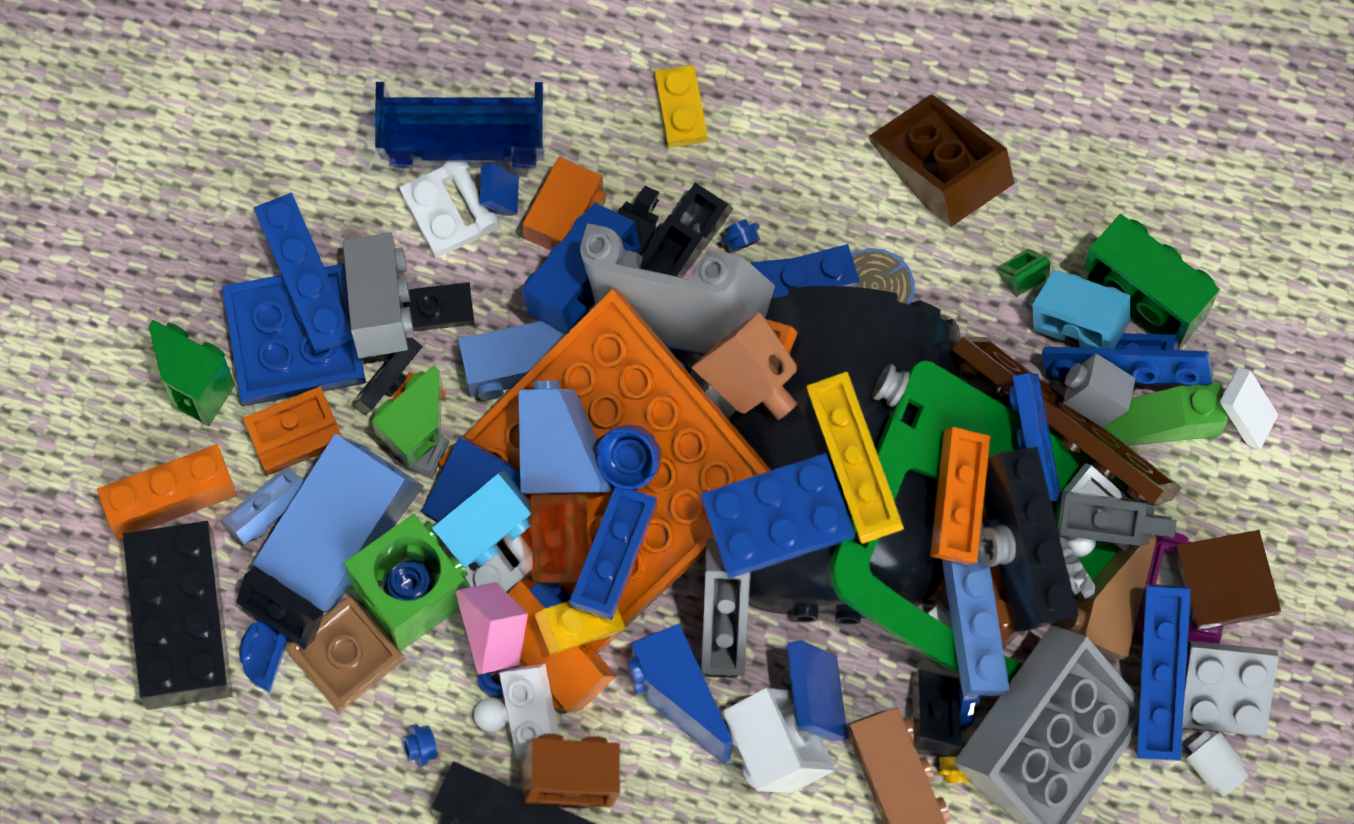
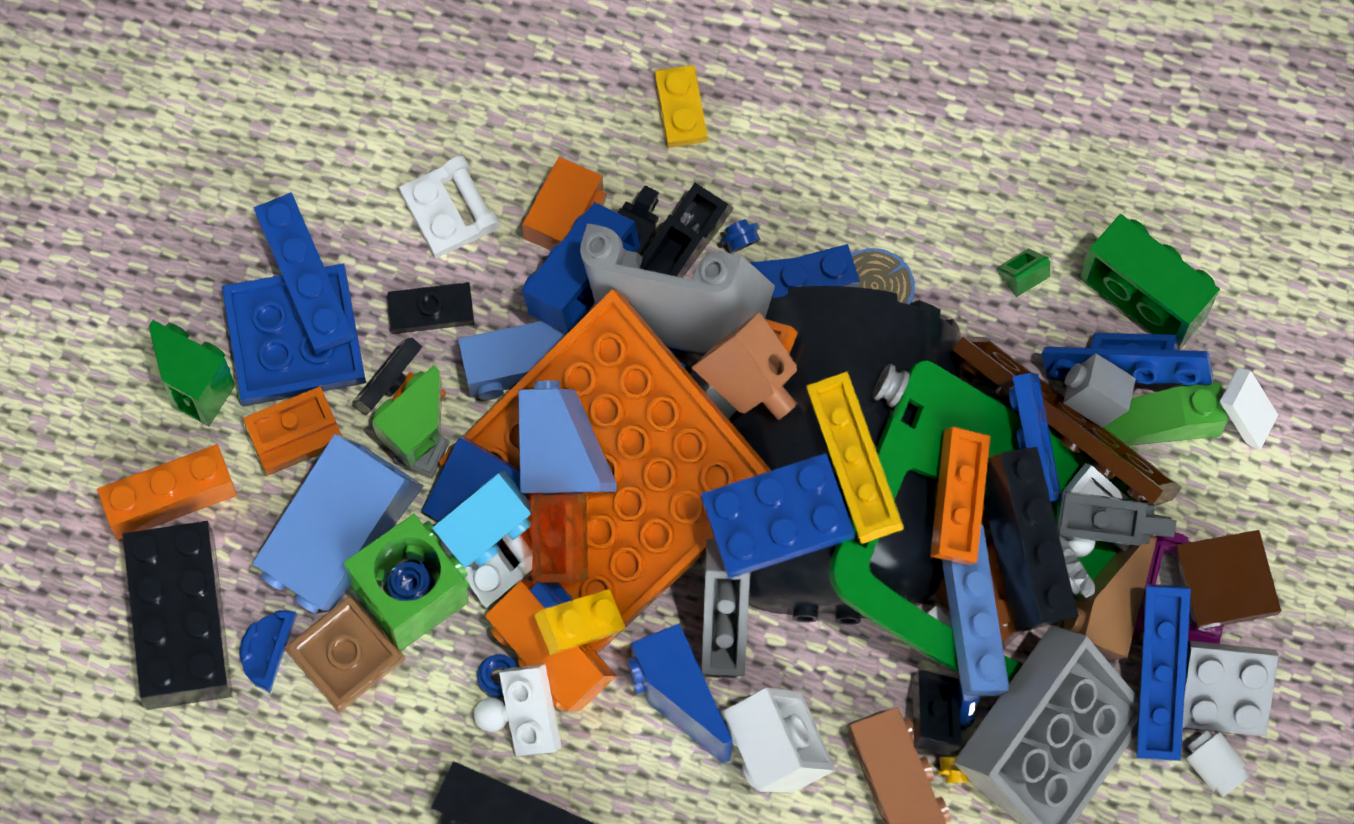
light blue plate [221,467,304,544] -> none
black plate [236,566,324,649] -> none
light grey brick [343,232,414,358] -> none
clear blue windscreen [375,82,547,169] -> none
blue plate [402,724,437,767] -> none
bright pink slope [455,582,528,675] -> none
blue tile [480,163,519,216] -> none
dark orange slope [519,734,620,807] -> none
blue plate [570,486,657,620] -> none
blue hair [596,424,661,489] -> none
blue tile [786,640,848,741] -> none
reddish brown slope [869,94,1015,227] -> none
light grey bush [978,525,1016,567] -> none
medium azure brick [1032,269,1130,348] -> none

